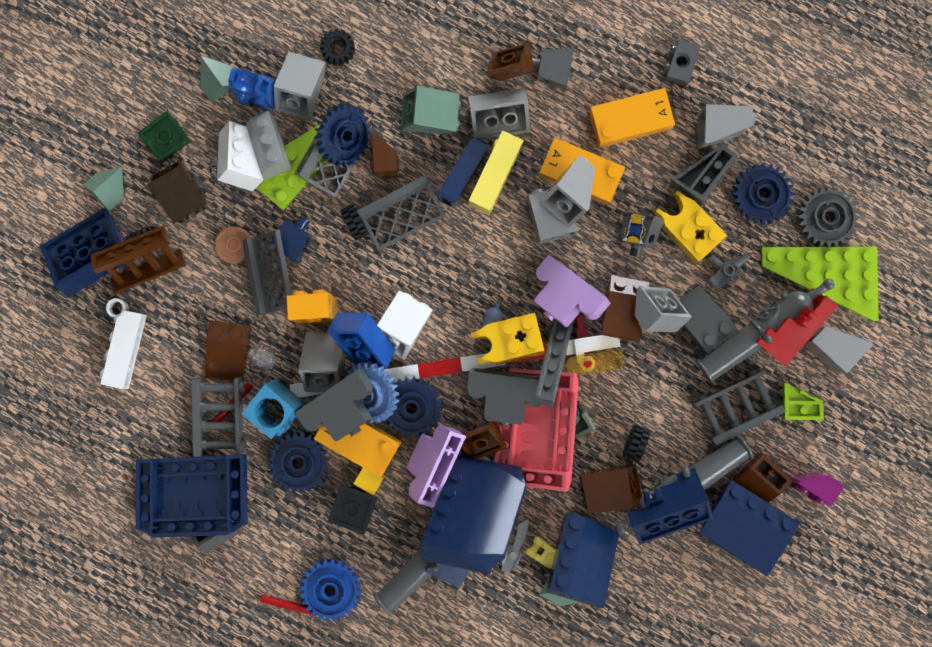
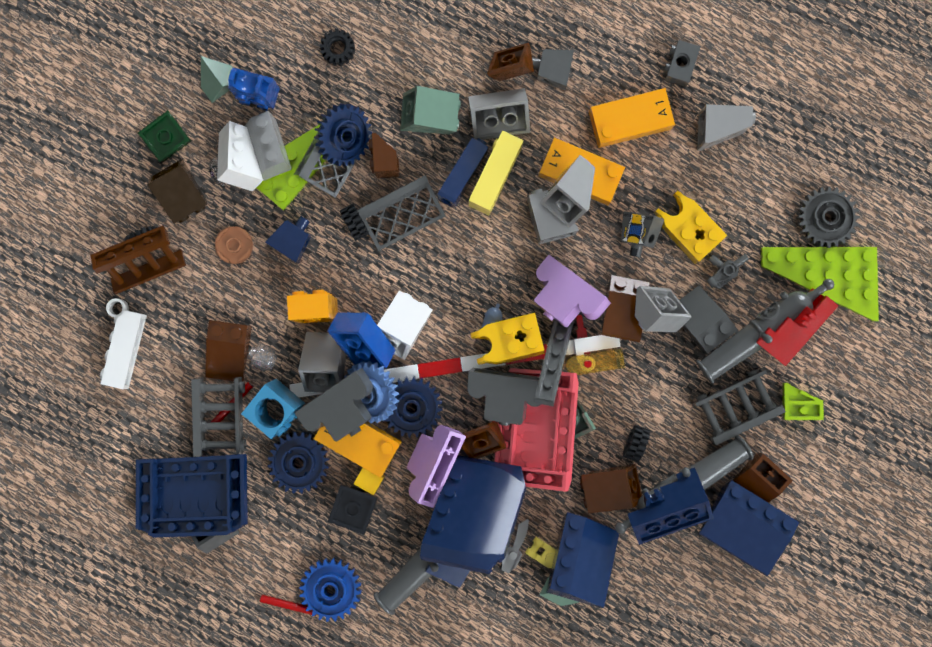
dark blue slope [40,208,124,297] -> none
sand green slope [82,166,124,212] -> none
dark grey fence [242,230,292,316] -> none
light grey slope [273,52,325,120] -> none
dark grey wedge [670,144,738,206] -> none
dark blue gear [731,163,795,225] -> none
magenta slope [790,472,845,506] -> none
light grey slope [804,327,874,373] -> none

